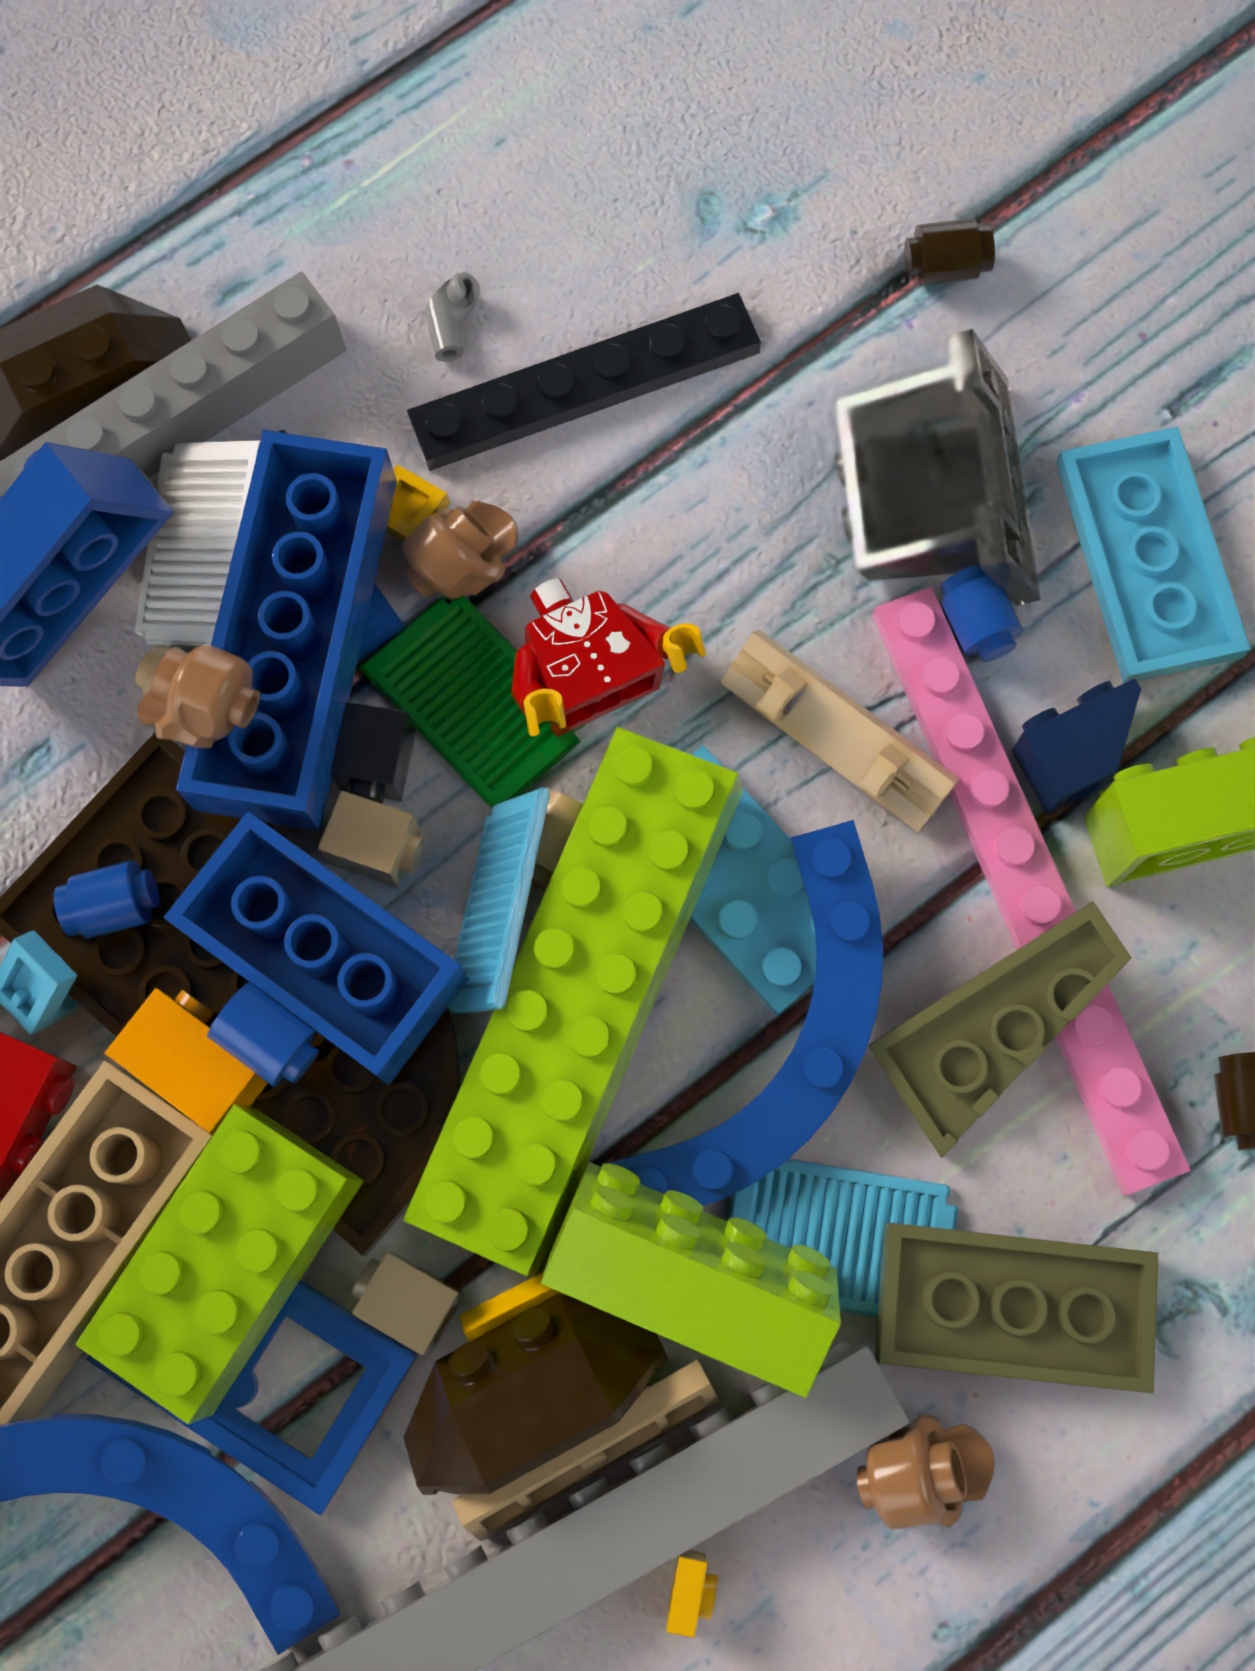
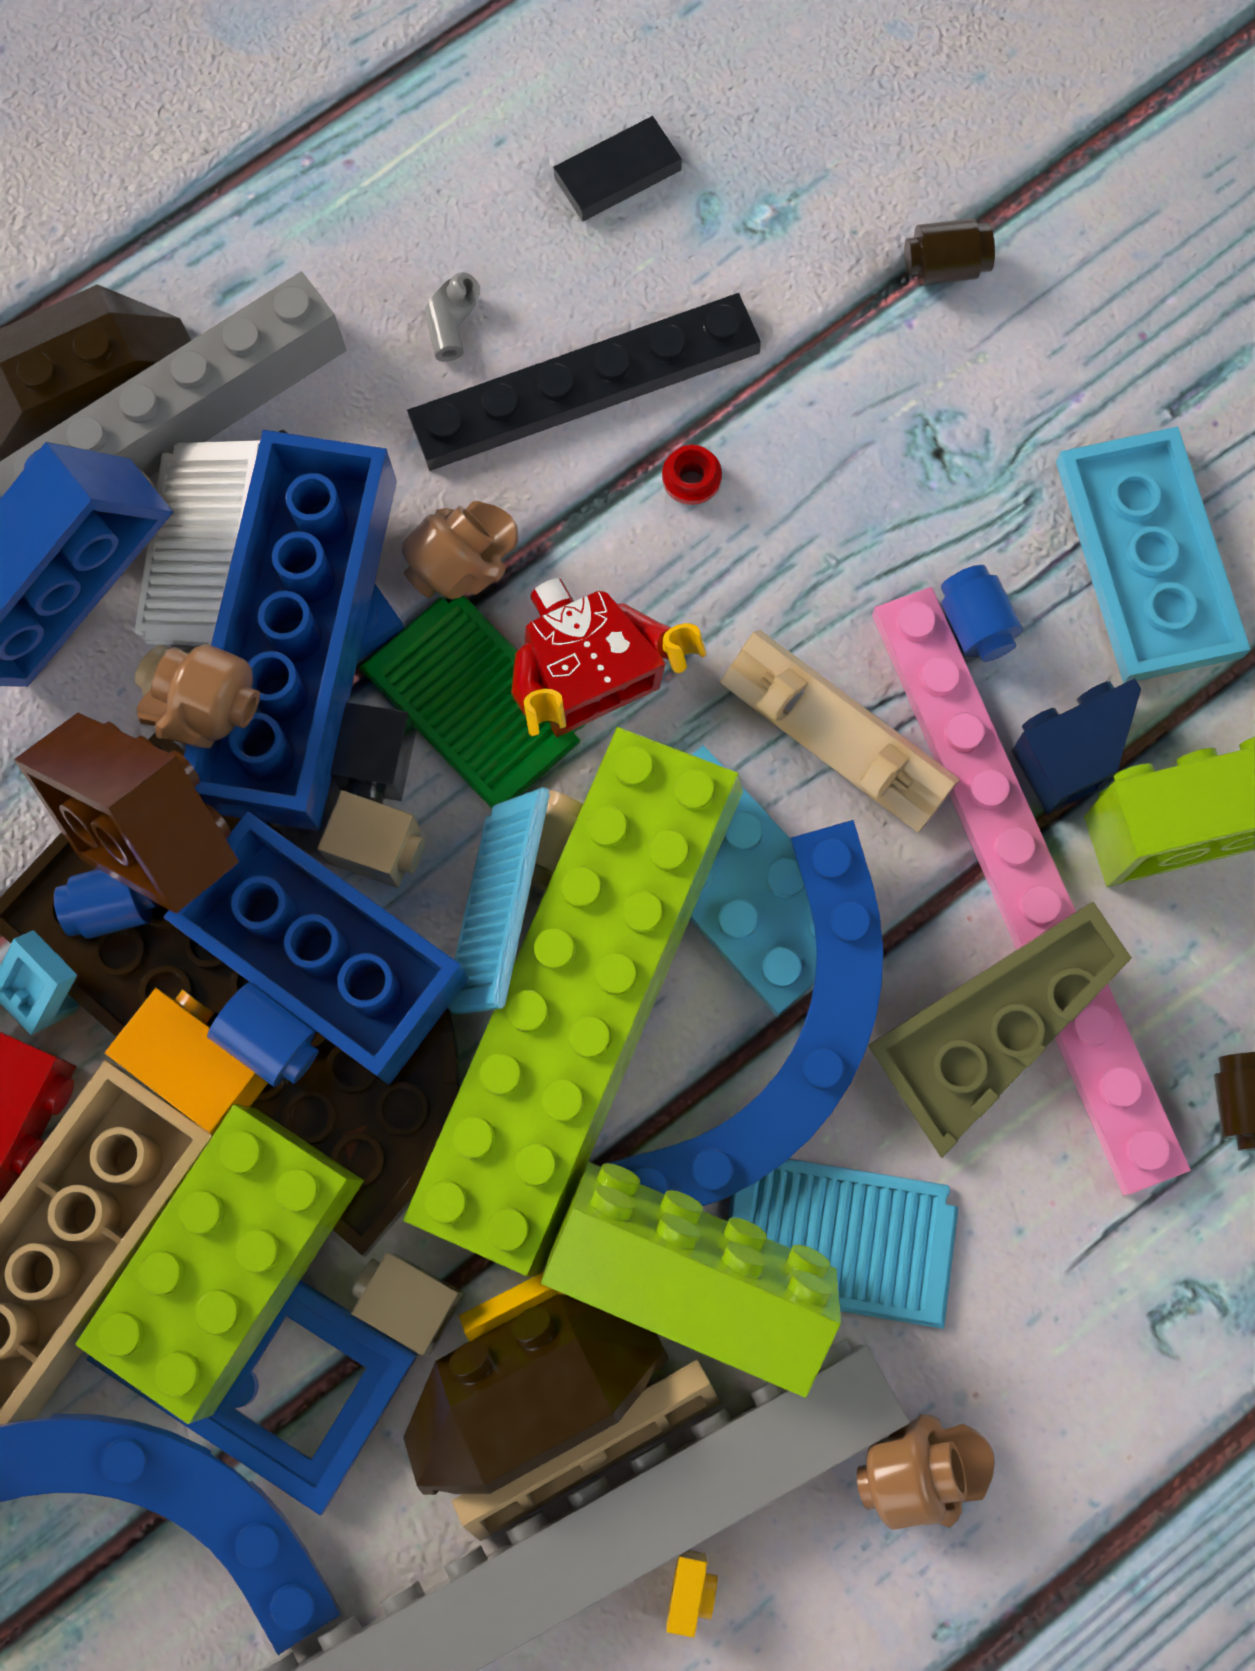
yellow plate [386,464,451,542] -> none
clear smoke windscreen [835,329,1041,606] -> none
olive plate [875,1223,1159,1394] -> none
none -> reddish brown brick [14,713,239,914]
none -> black tile [553,115,682,222]
none -> red plate [662,444,722,505]

